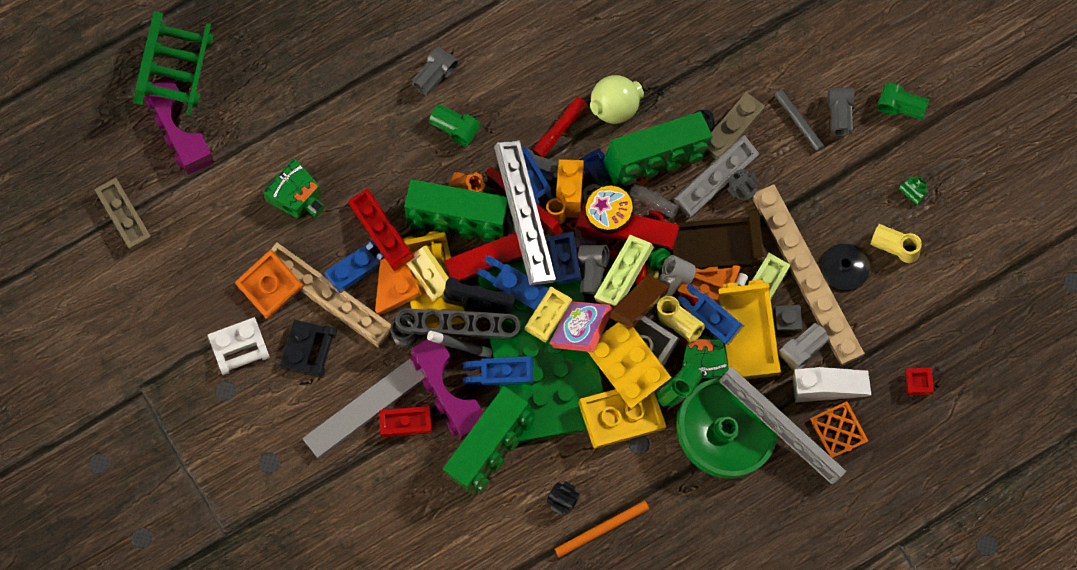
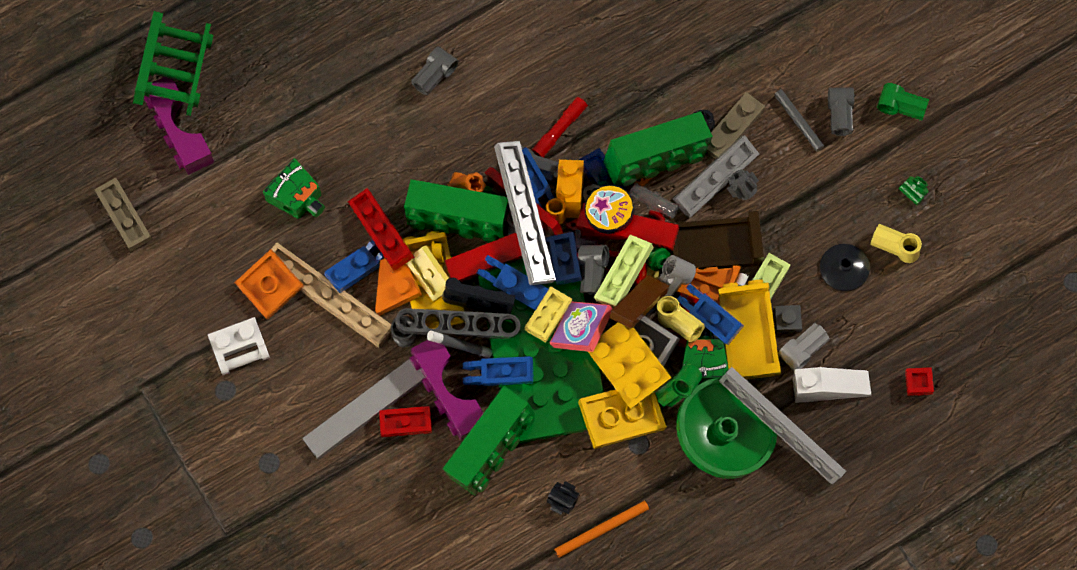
black plate [280,319,338,378] -> none
green piece [429,104,481,147] -> none
yellowish green brick [590,75,644,124] -> none
tan plate [751,184,864,367] -> none
orange window [810,402,868,459] -> none

